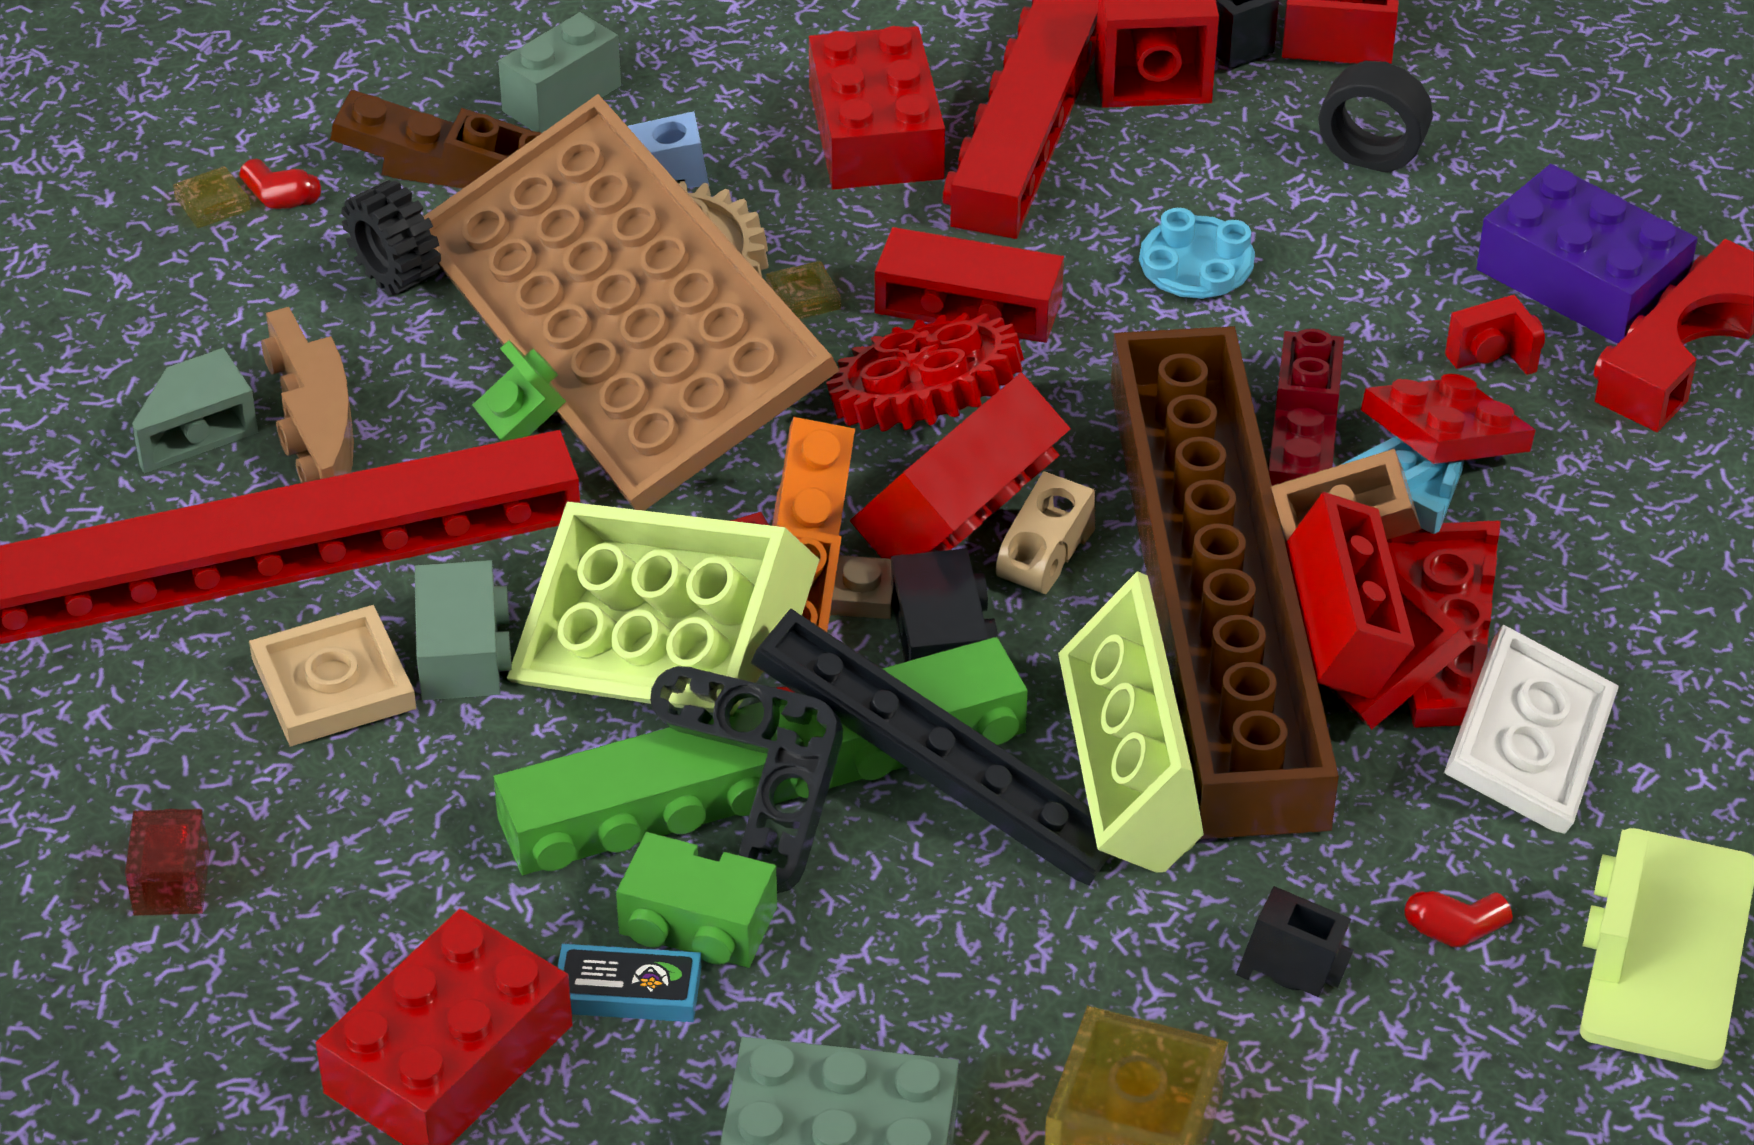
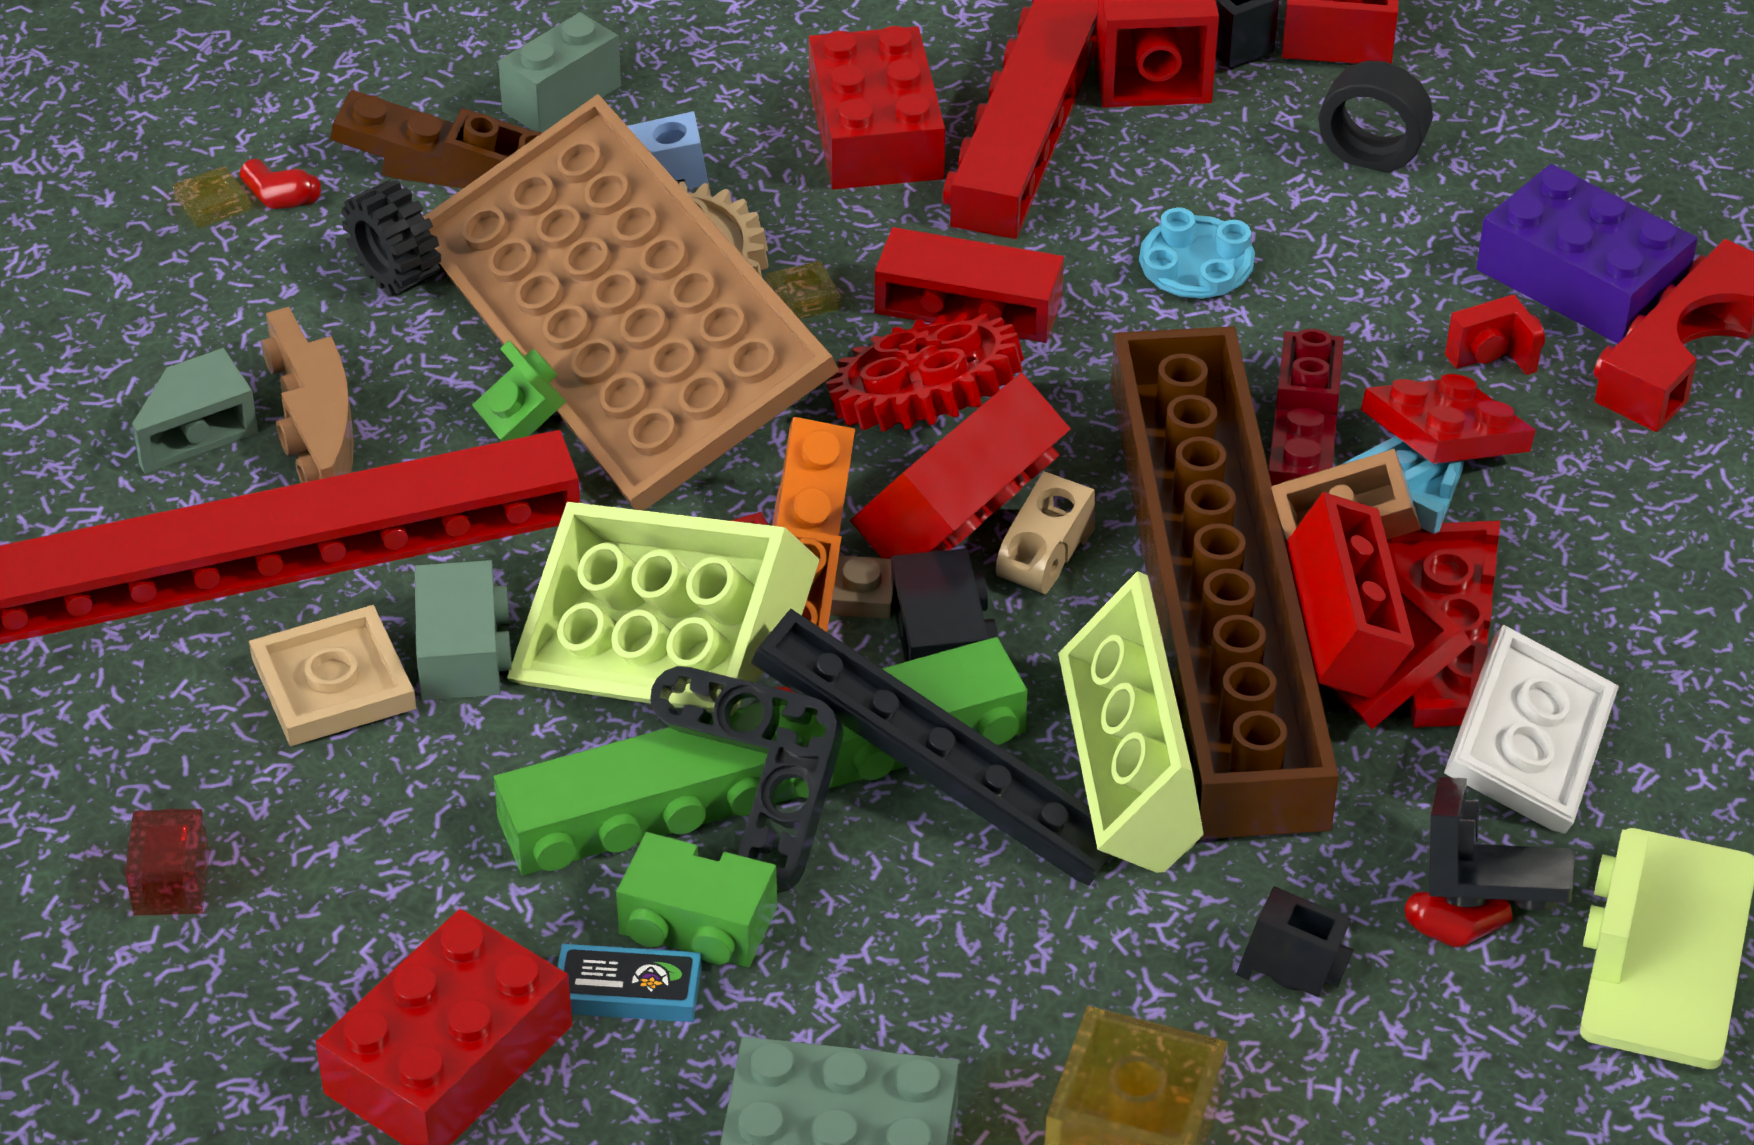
none -> black bracket [1429,777,1576,910]

